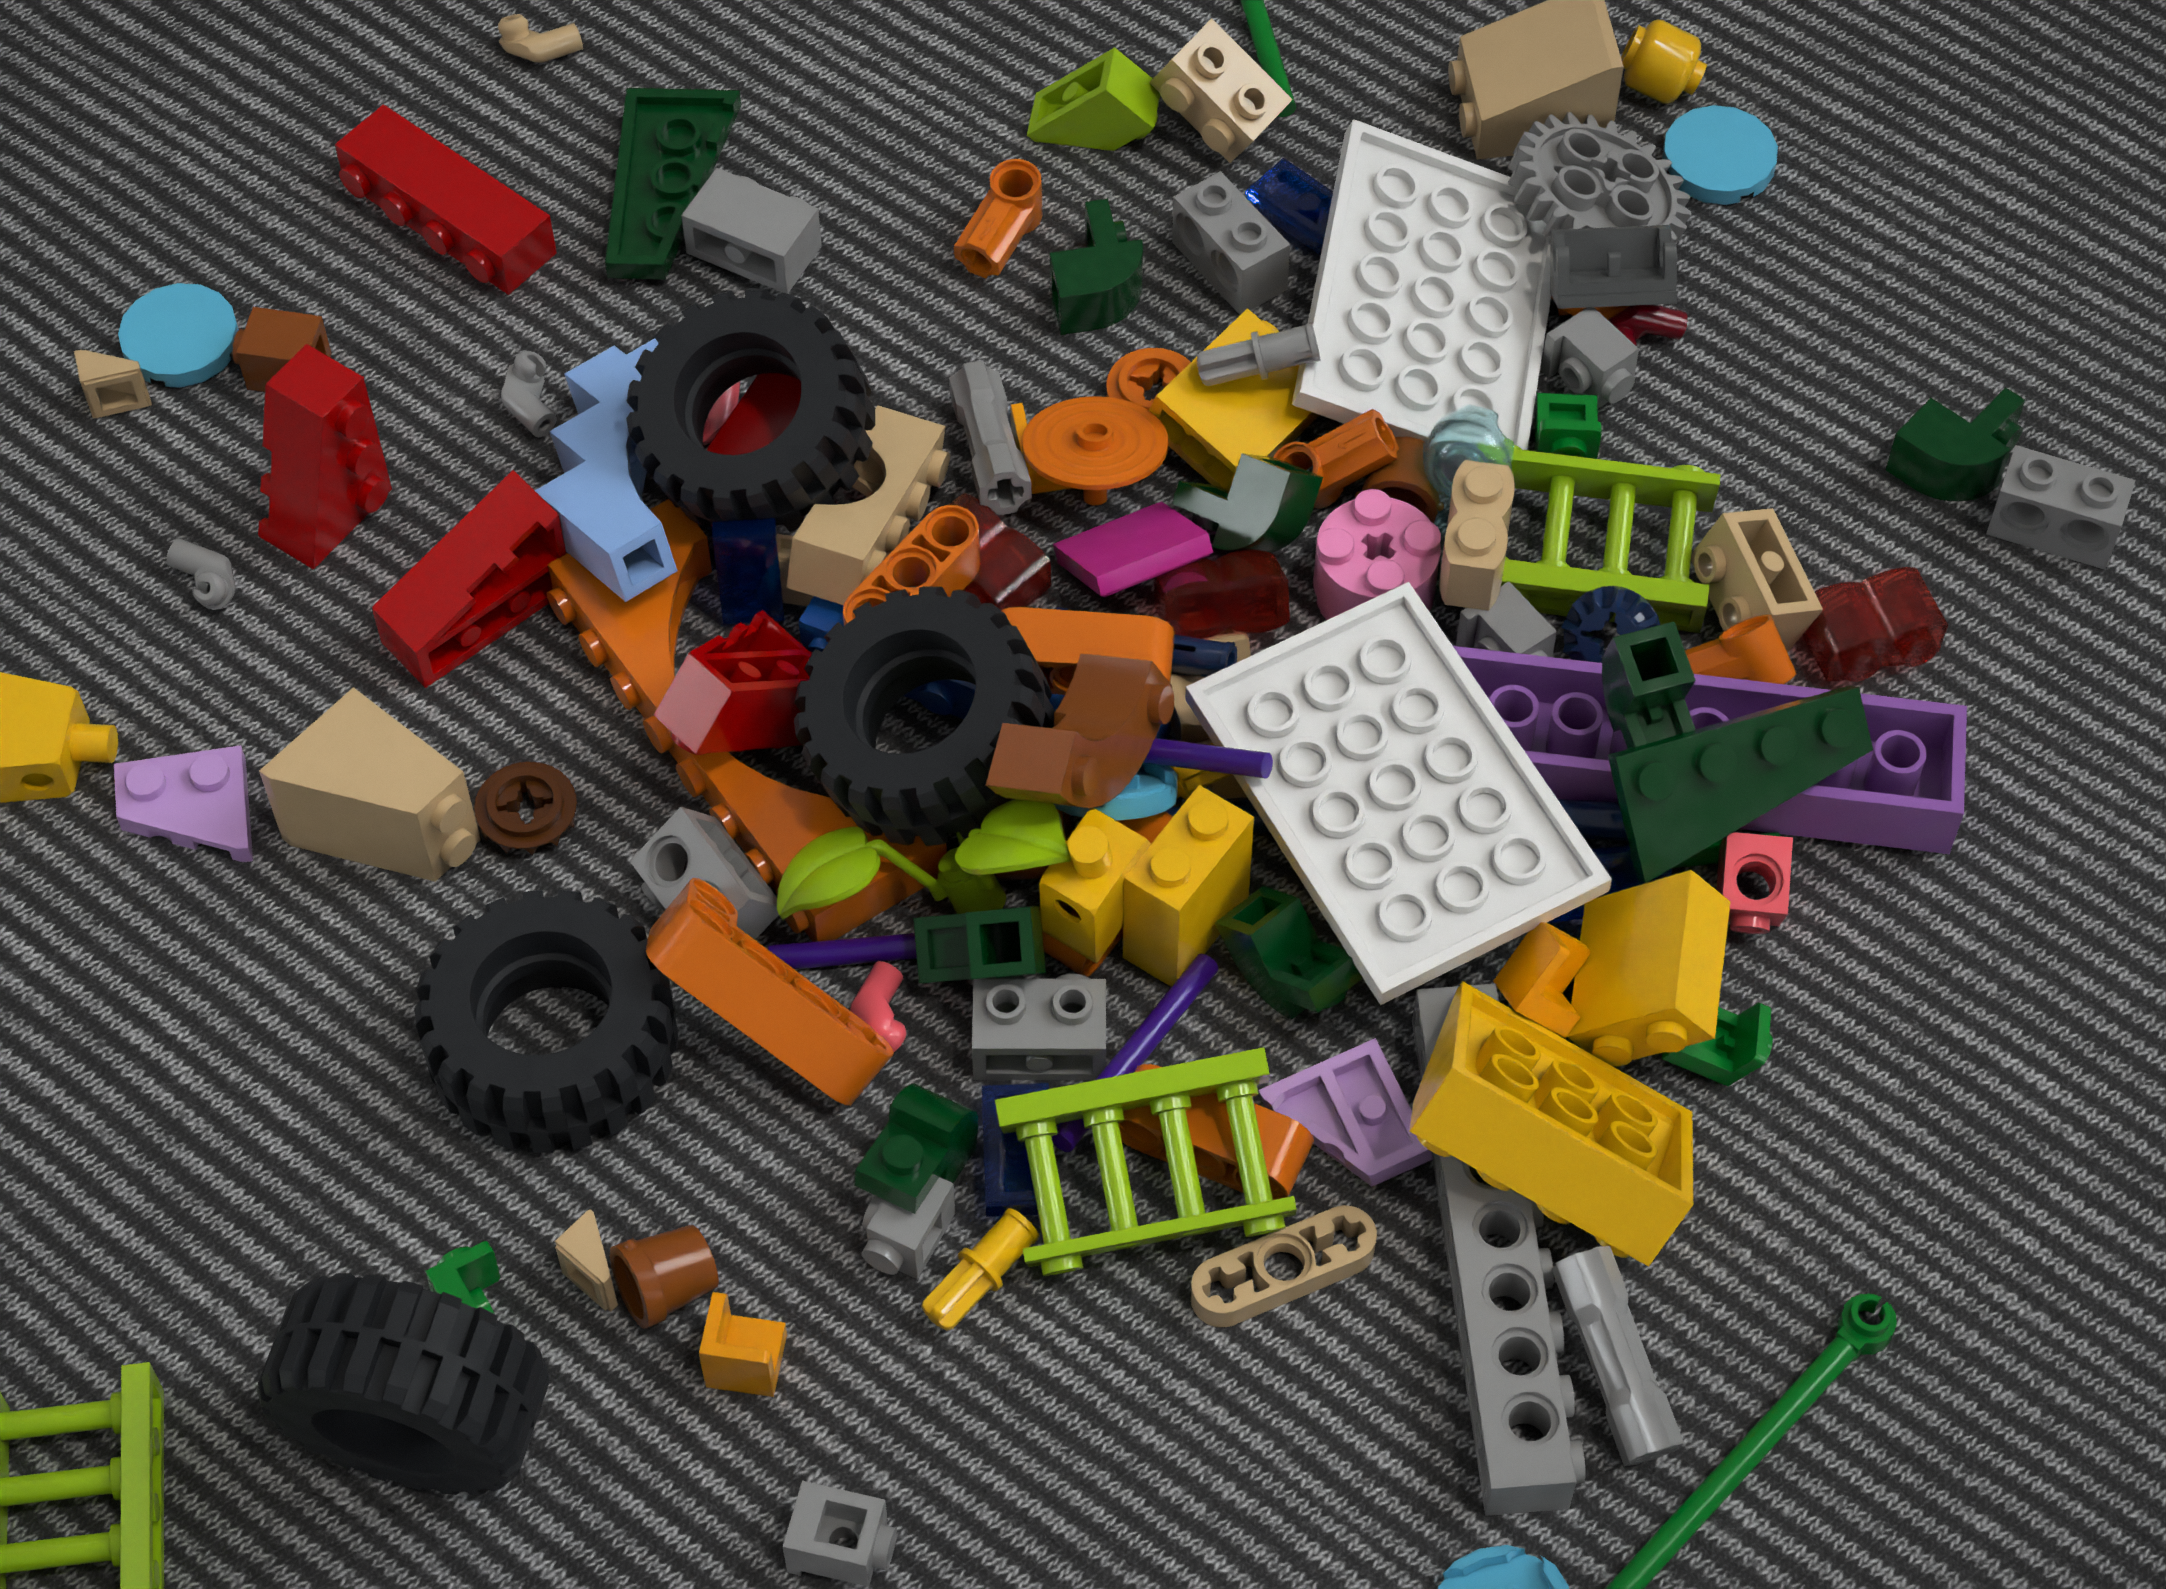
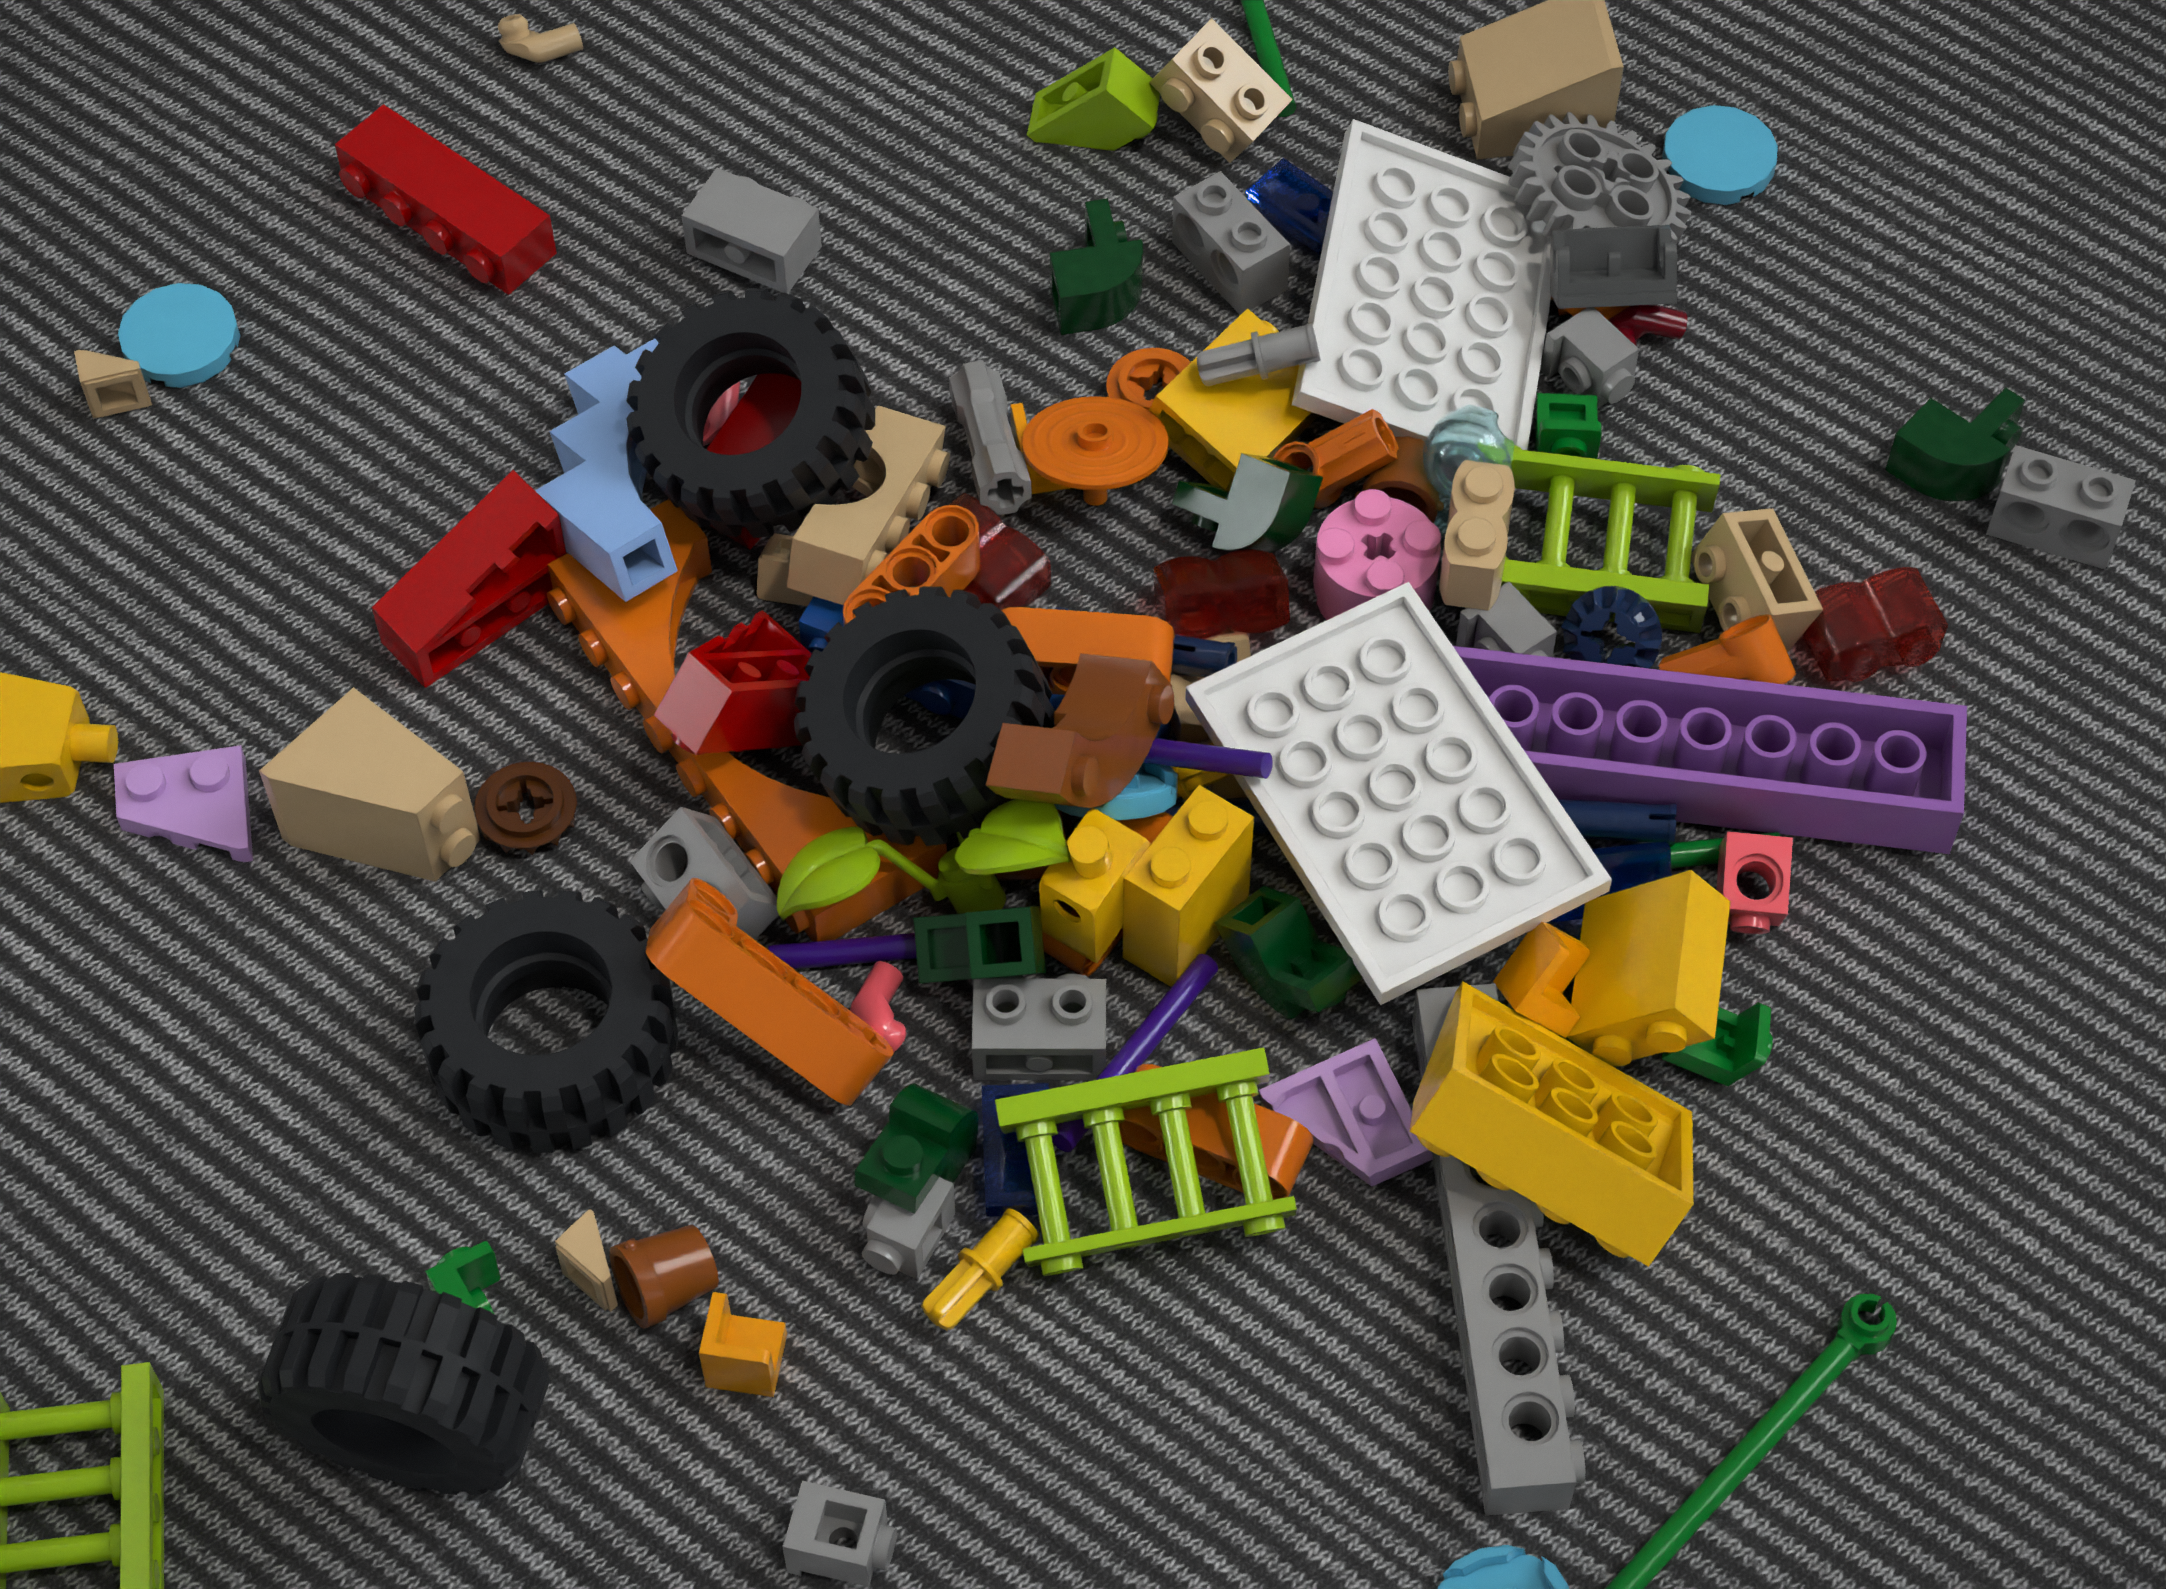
light grey arm [166,538,236,610] -> none
dark orange brick [232,307,332,392] -> none
red wedge [258,344,392,570] -> none
light grey arm [501,351,557,437] -> none
dark green wing [605,88,741,280] -> none
clear blue plate [712,518,785,624] -> none
orange piece [954,159,1043,279] -> none
dark pink tile [1053,501,1213,597] -> none
tan beam [1191,1205,1377,1327] -> none
light grey axle [1552,1246,1684,1466] -> none
dark green brick [1602,622,1696,749] -> none
dark green wing [1607,685,1873,883] -> none
yellow head [1621,19,1707,104] -> none

